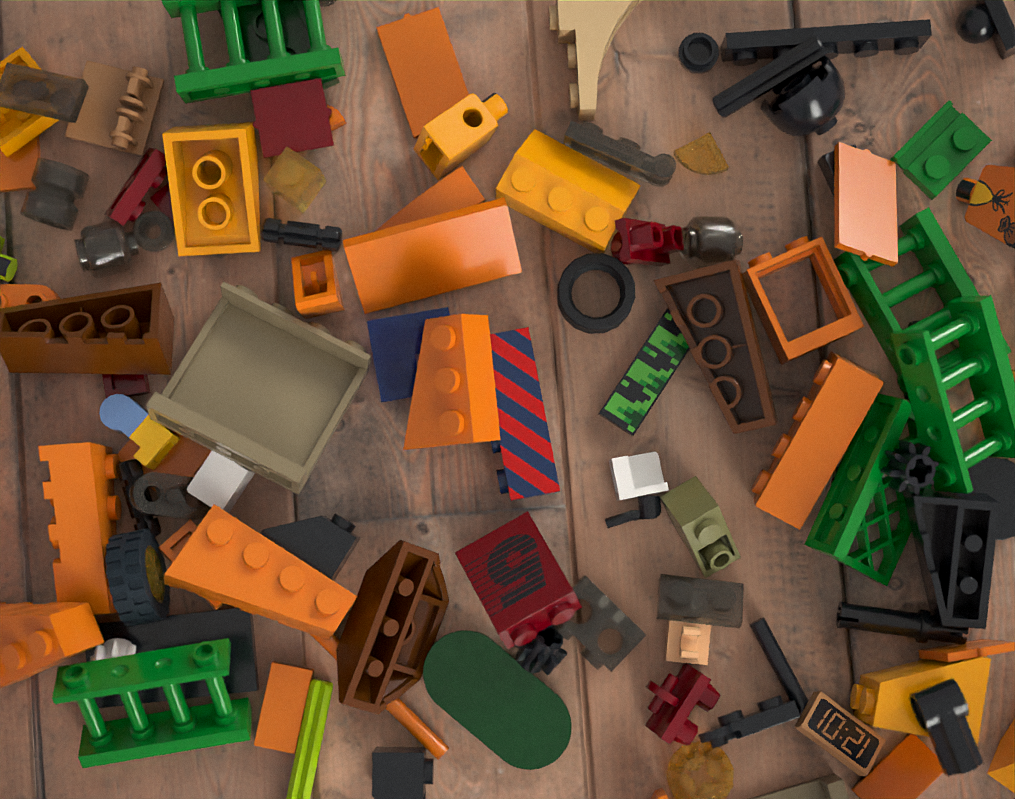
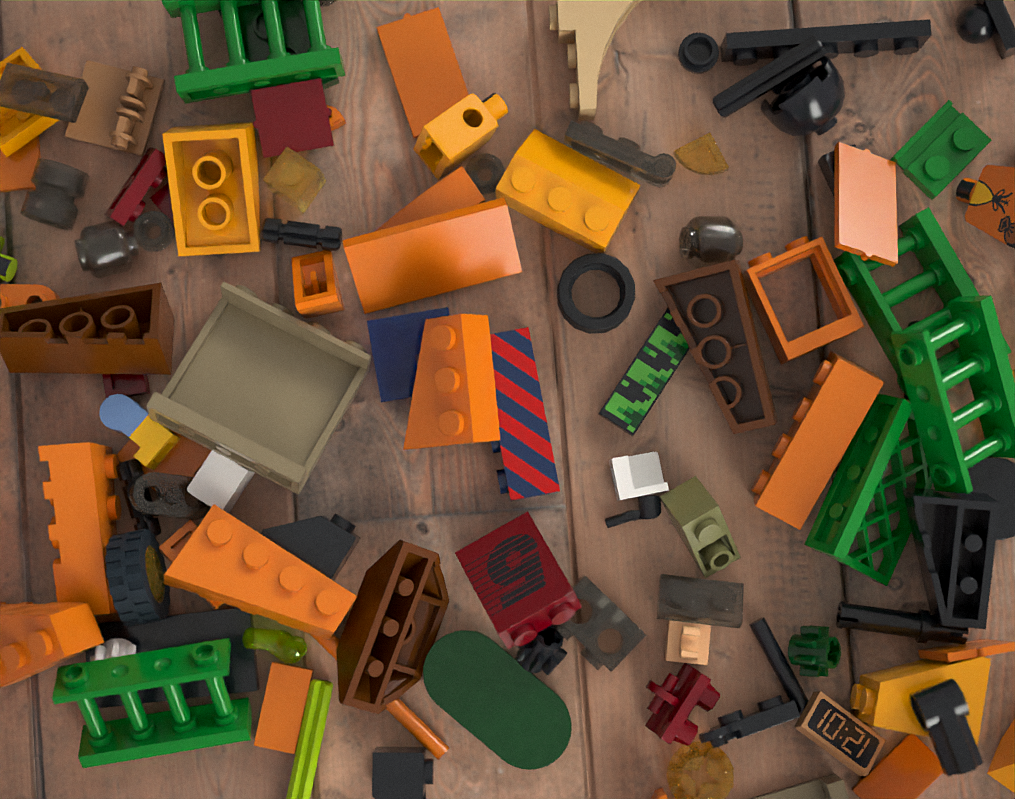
dark red hips [611,218,685,266] -> none
black gear [880,440,939,495] -> none
none -> clear neon green arm [243,627,307,663]
none -> clear smoke plate [465,153,505,194]
none -> dark green gear [788,625,841,677]

